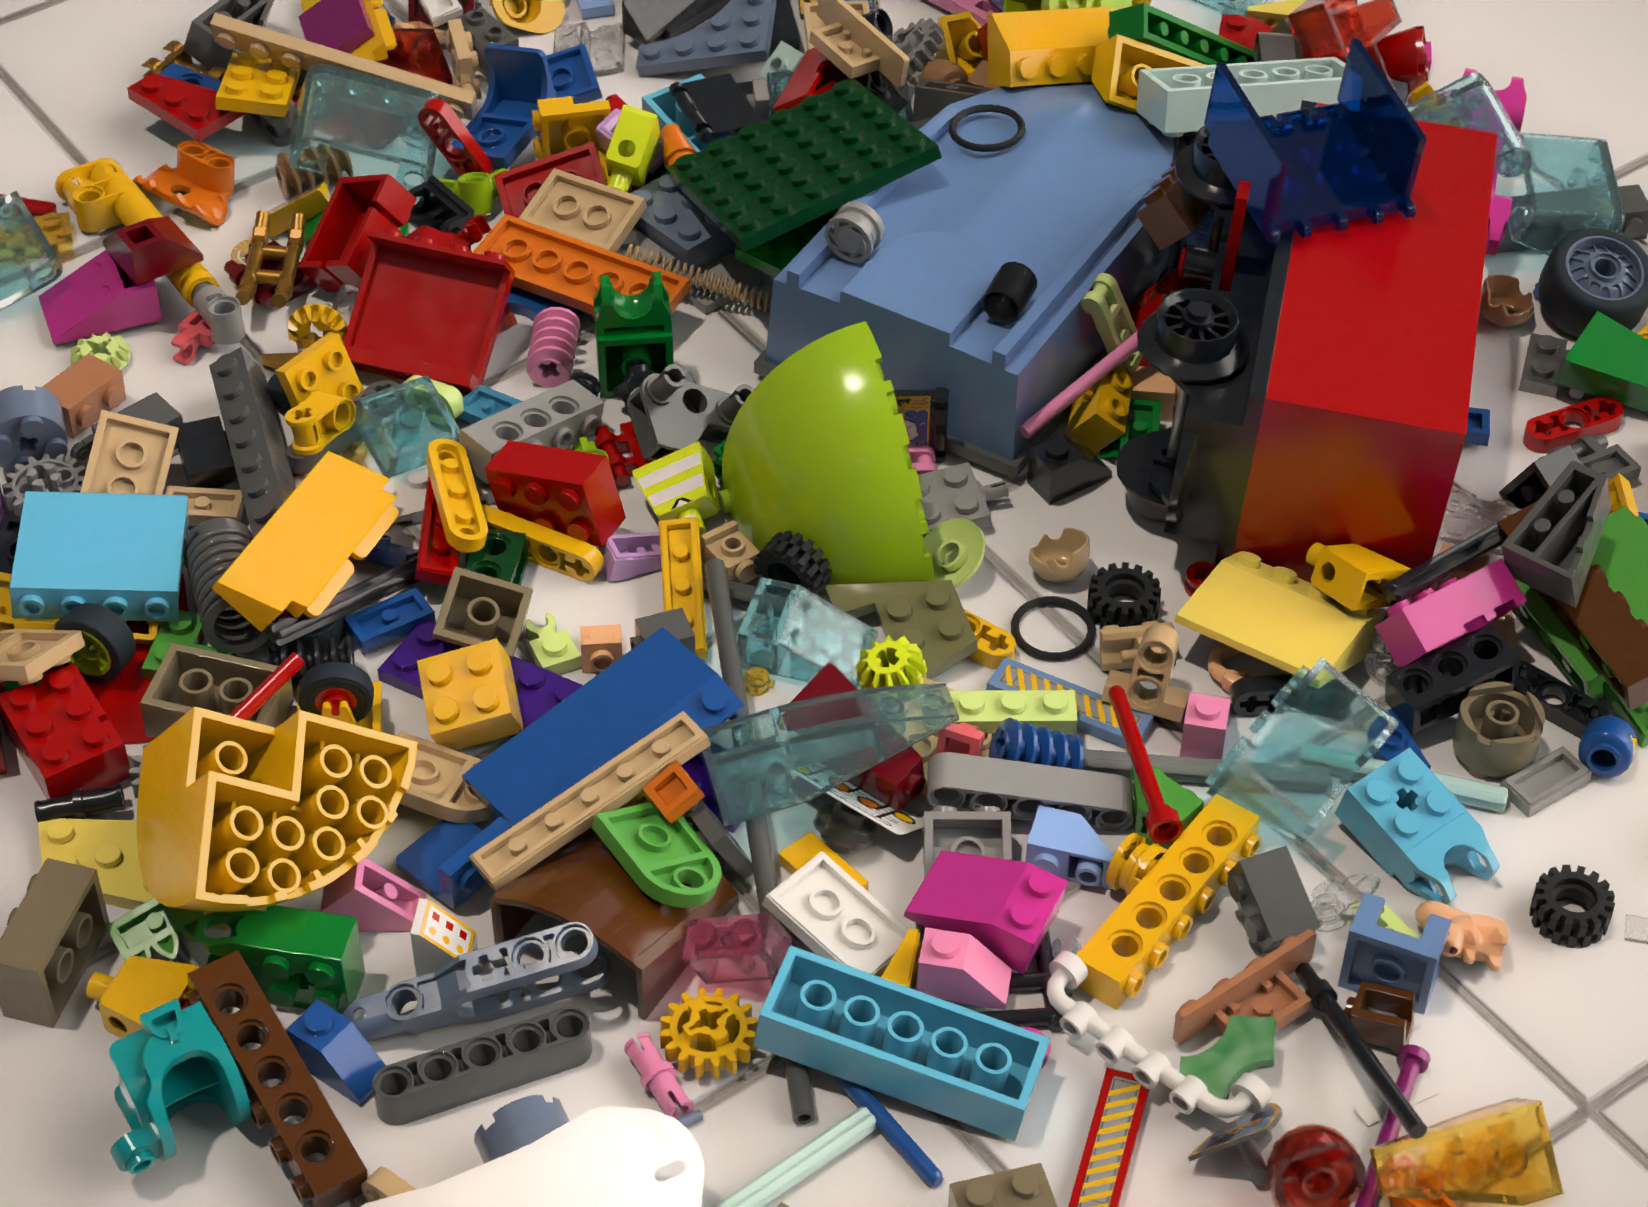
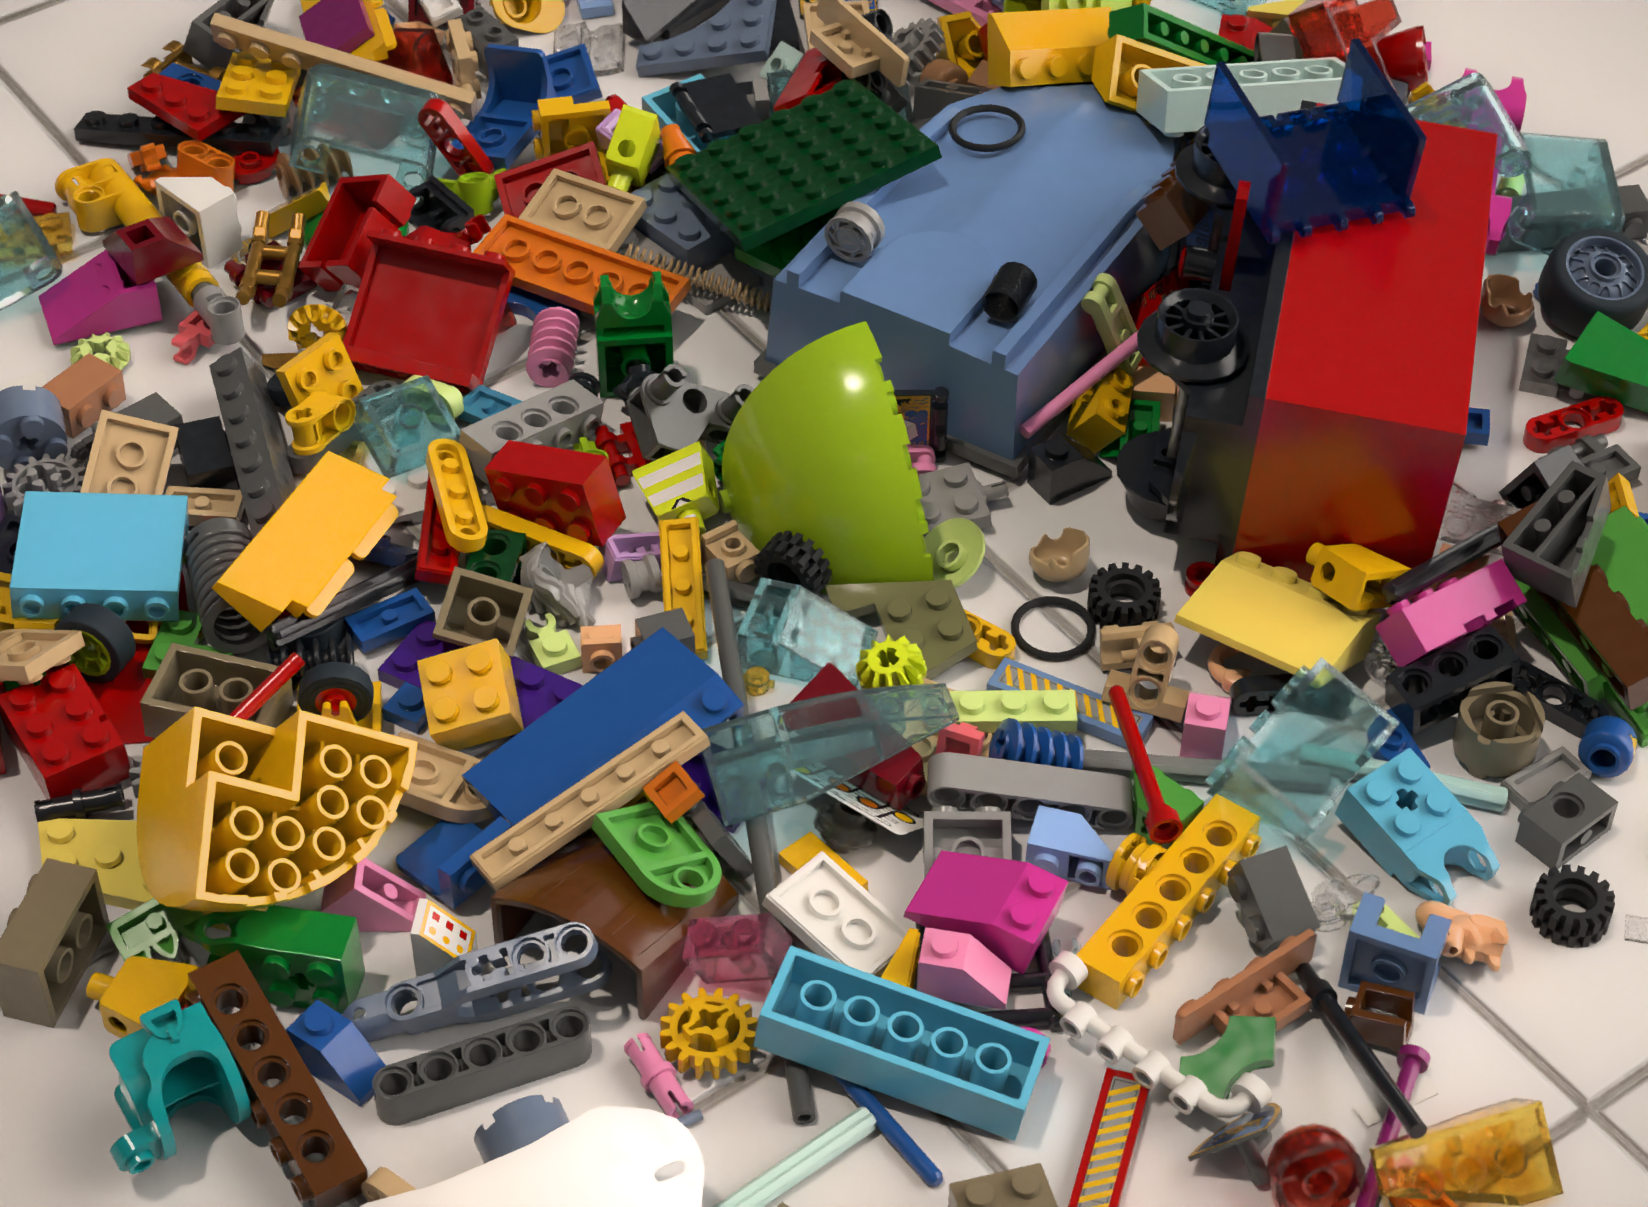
none -> black plate [74,111,284,155]
none -> orange plate [127,143,167,173]
none -> white slope [155,177,243,268]
none -> red plate [233,147,280,185]
none -> blue plate [382,682,428,734]
none -> light grey hair [519,542,596,627]
none -> light grey wheel [620,553,663,599]
none -> yellowish green hinge [1496,169,1525,197]
none -> dark grey brick [1515,772,1618,869]

